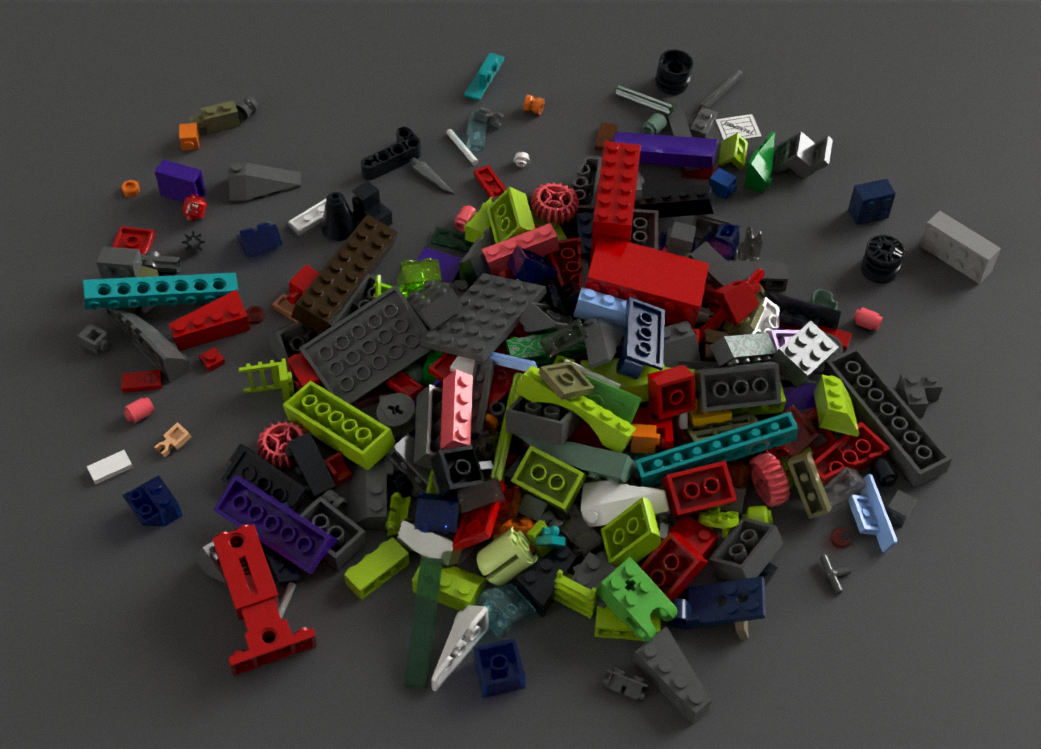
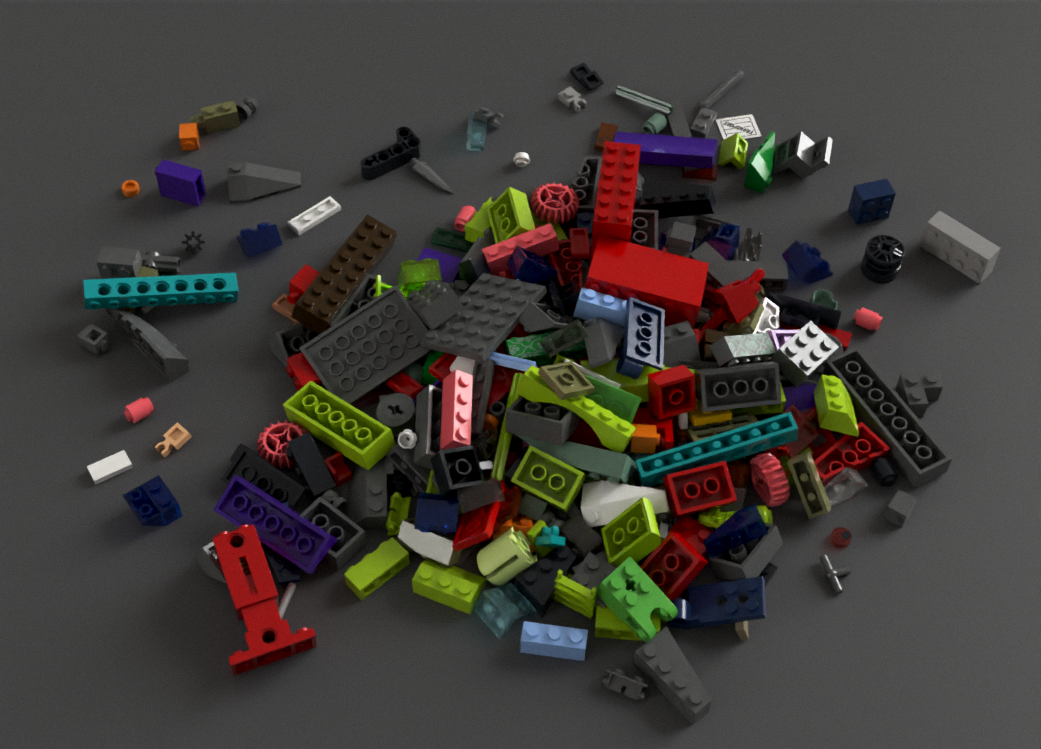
red tile [112,226,156,255] -> none
red tile [121,370,162,393] -> none
red wedge [169,289,250,351] -> none
red head [181,194,207,222] -> none
red plate [198,347,225,372] -> none
lime plate [239,358,295,403] -> none
clear red tile [245,306,264,324] -> none
black cone [321,192,357,241] -> none
black brick [351,180,393,227] -> none
clear green tile [404,557,443,688] -> none
white wedge [431,605,489,692] -> none
white bar [446,129,479,165] -> none
teal bracket [464,53,504,101] -> none
clear blue brick [473,638,526,698] -> none
red plate [474,165,506,198] -> none
orange wheel [523,95,545,115] -> none
black wheel [655,49,694,94] -> none
blue brick [709,168,737,199] -> none
light blue bracket [848,474,897,553] -> none
none -> white plate [398,429,417,449]
none -> light blue brick [520,621,588,661]
none -> light grey plate [558,87,587,112]
none -> red tile [569,228,590,260]
none -> black slope [570,63,604,90]
none -> clear blue slope [703,504,768,558]
none -> clear blue slope [782,240,833,284]

